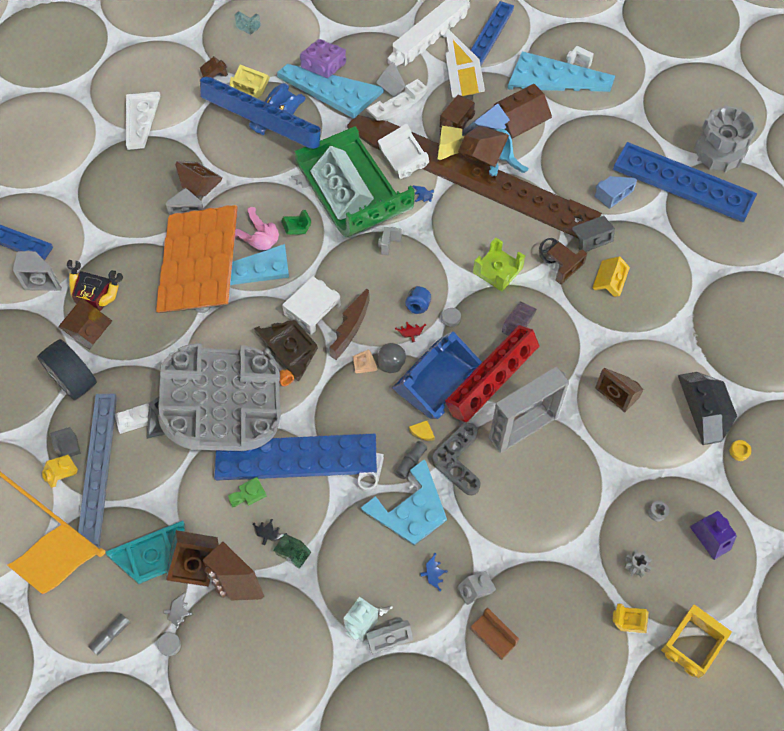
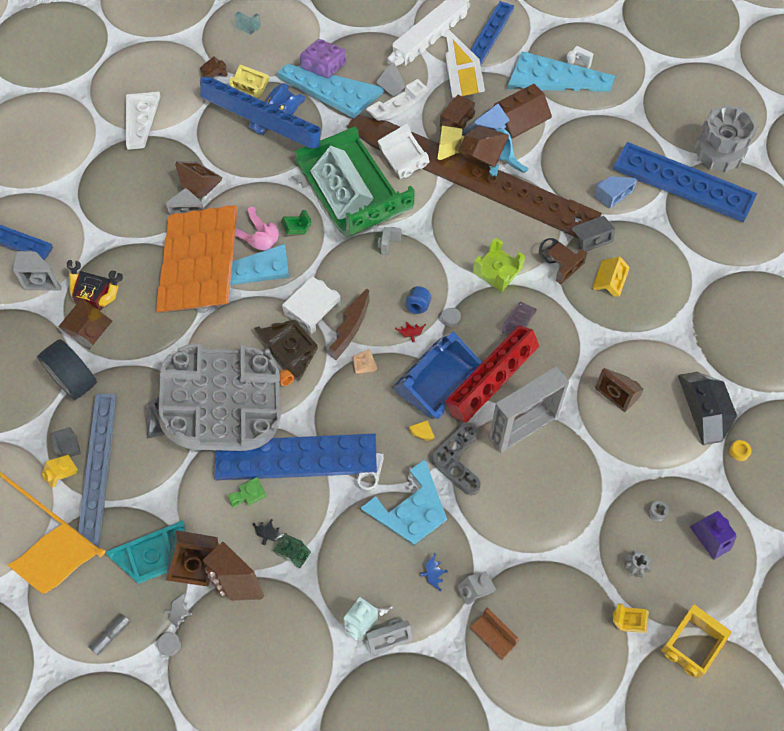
white hinge [115,403,149,434] -> none
dark grey hair [377,343,406,373] -> none
dark grey pin [395,441,427,479] -> none
blue piece [412,185,434,202] -> none

